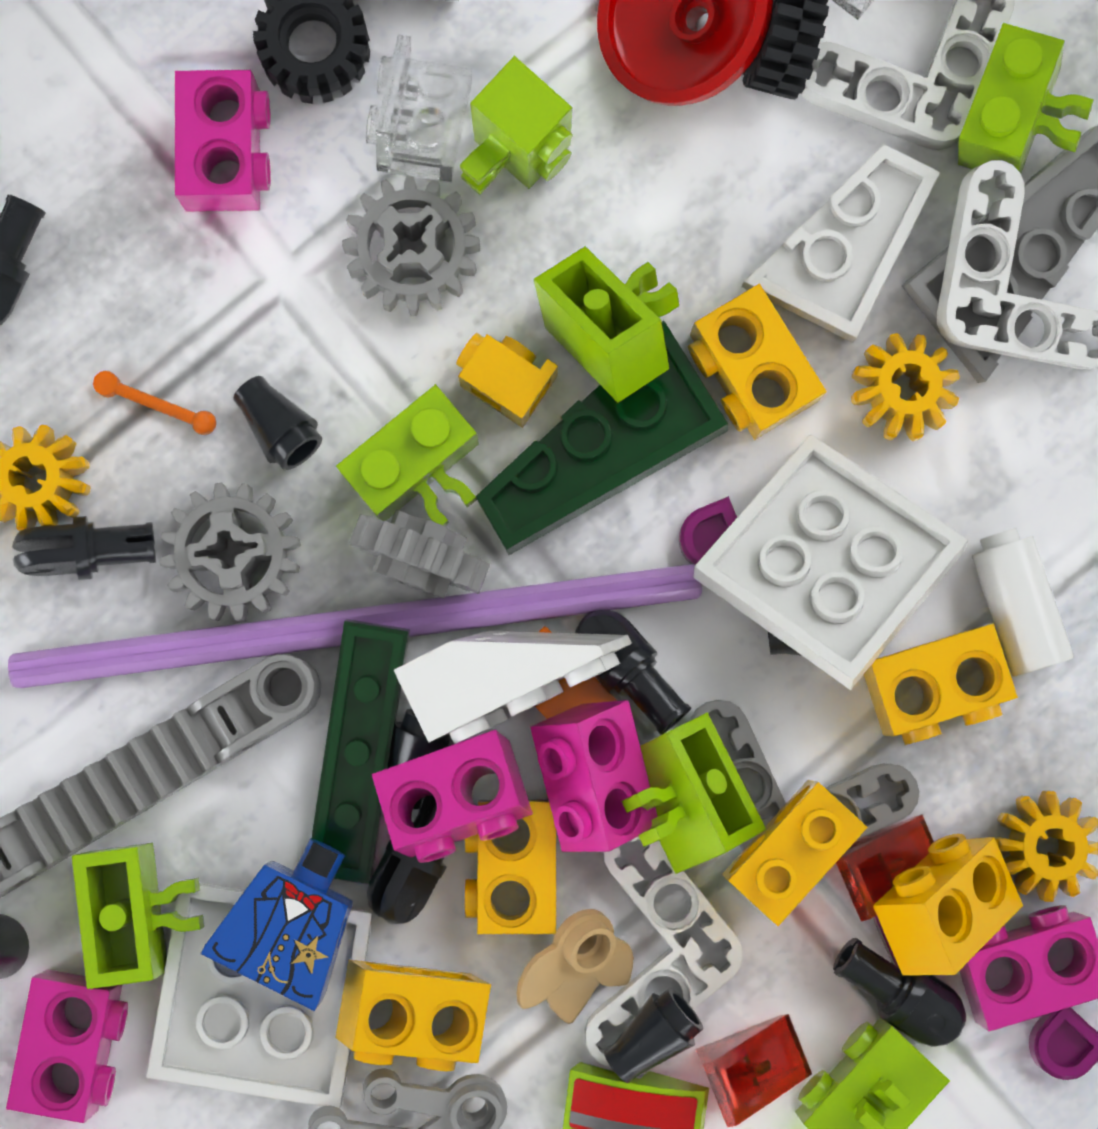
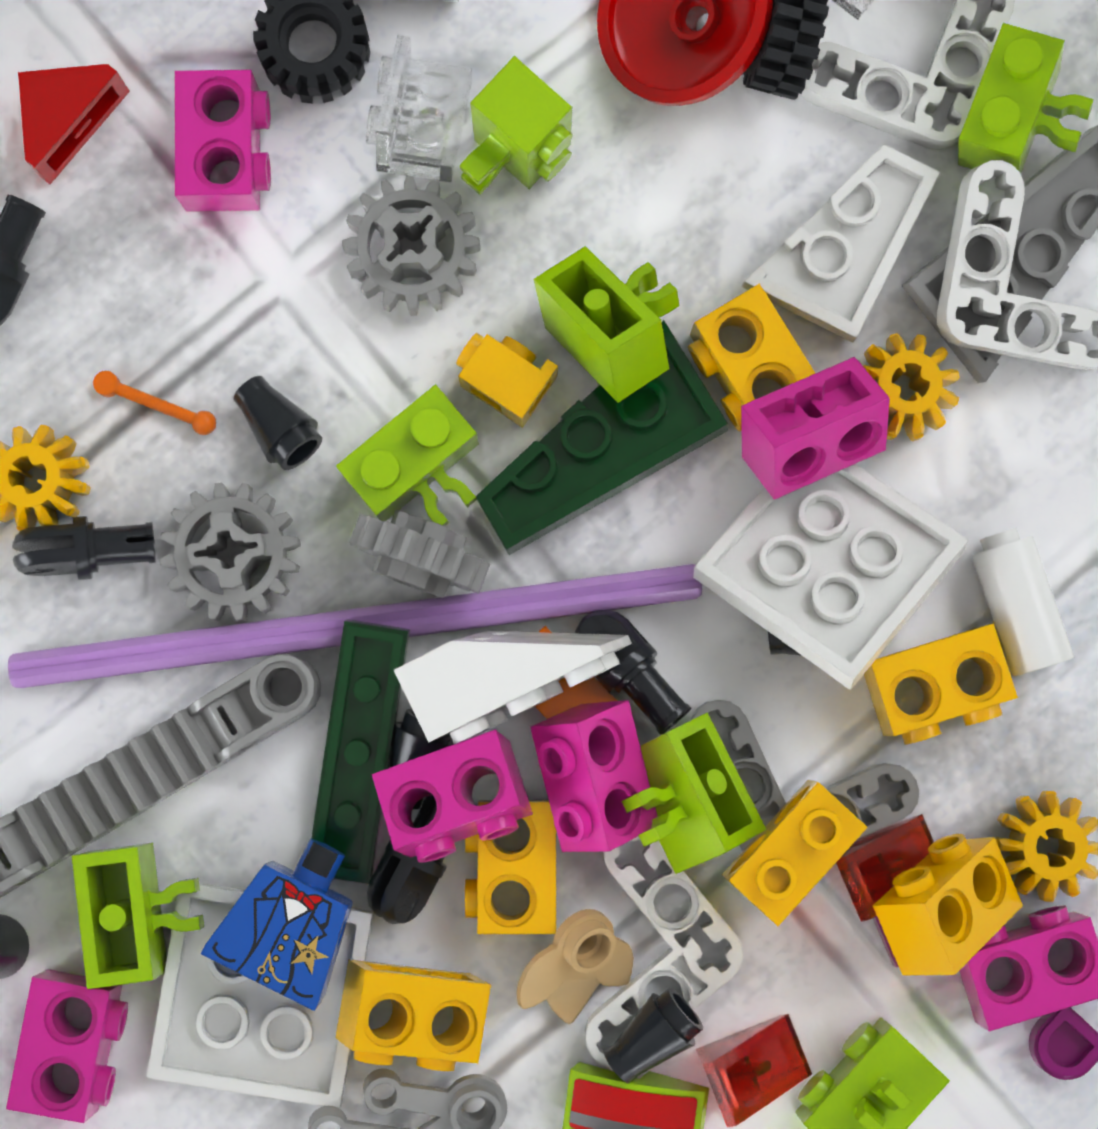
magenta tile [679,496,737,565] -> none
black arm [833,938,966,1047] -> none
none -> red slope [18,64,130,184]
none -> dark pink brick [741,357,890,500]

